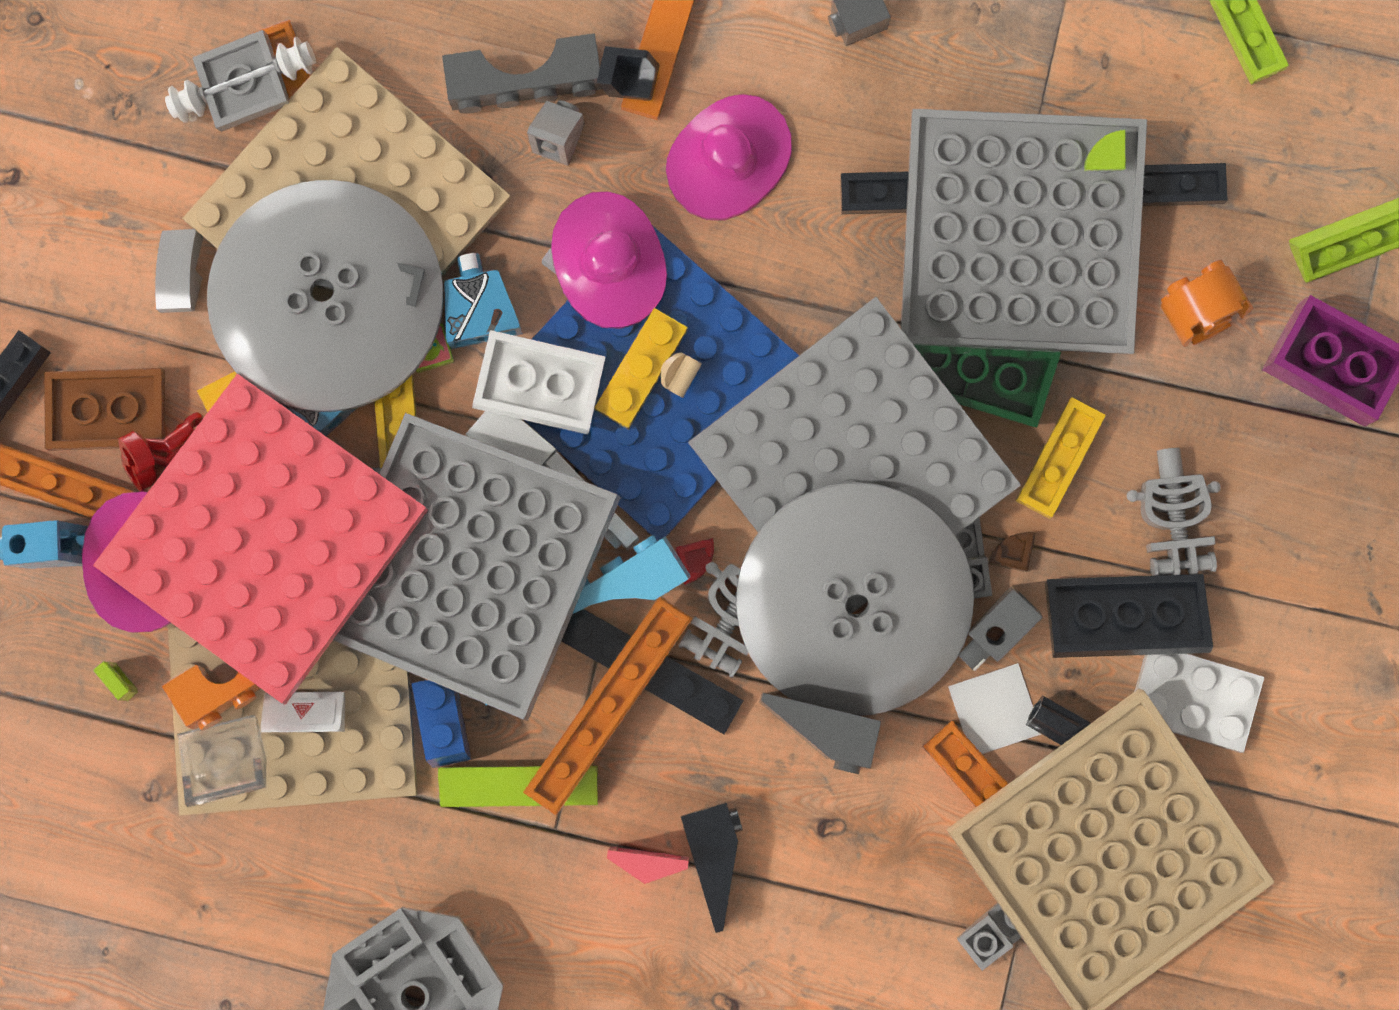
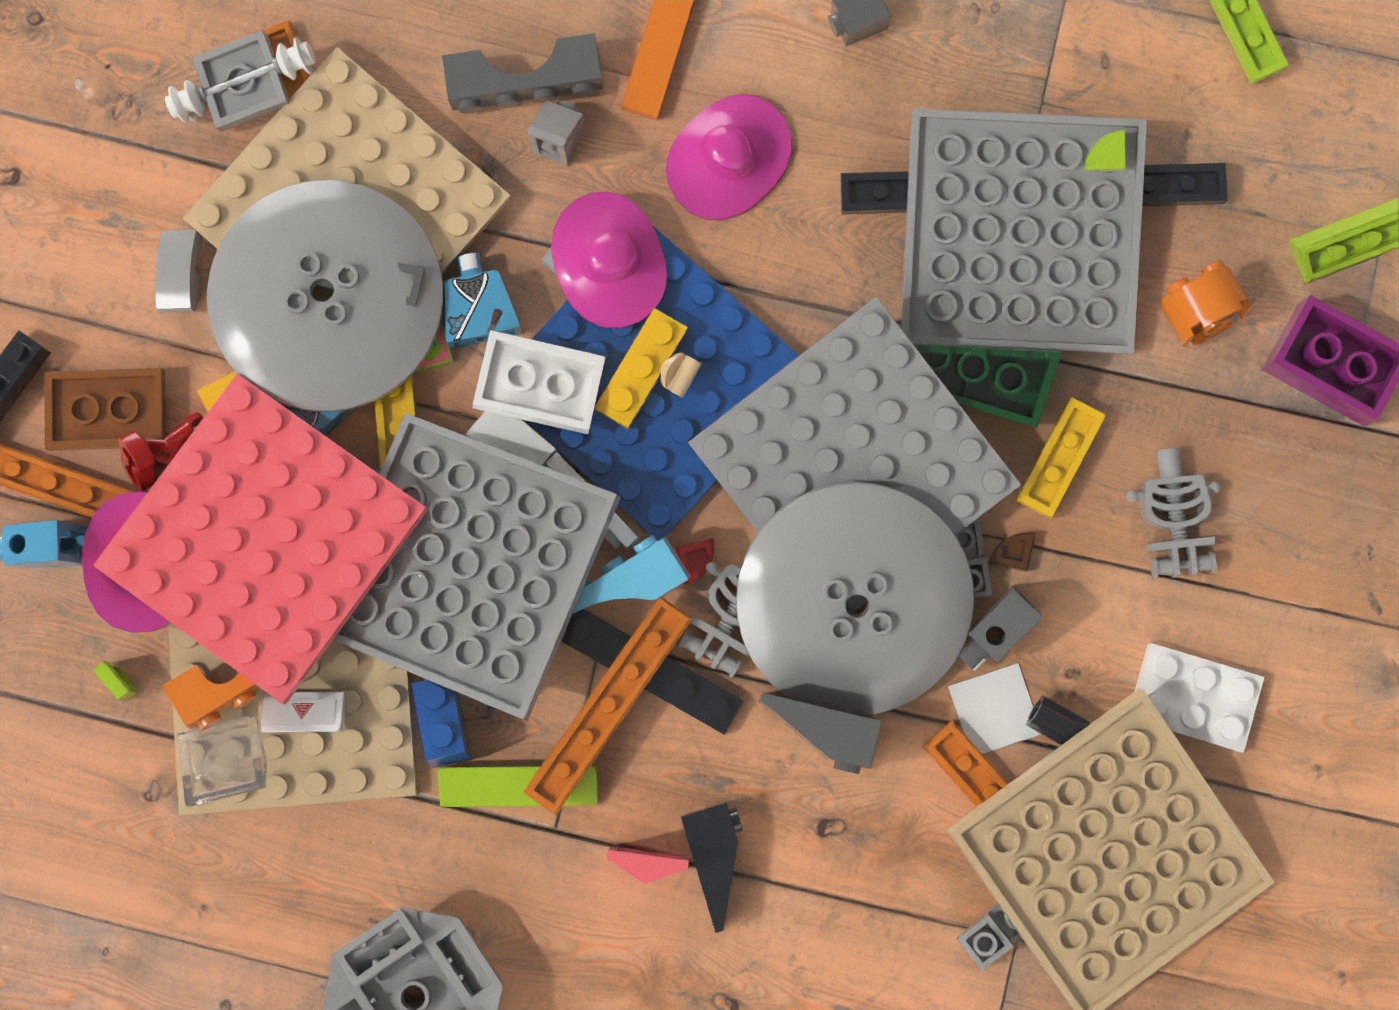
black panel [597,46,660,101] -> none
black plate [1045,574,1213,658] -> none

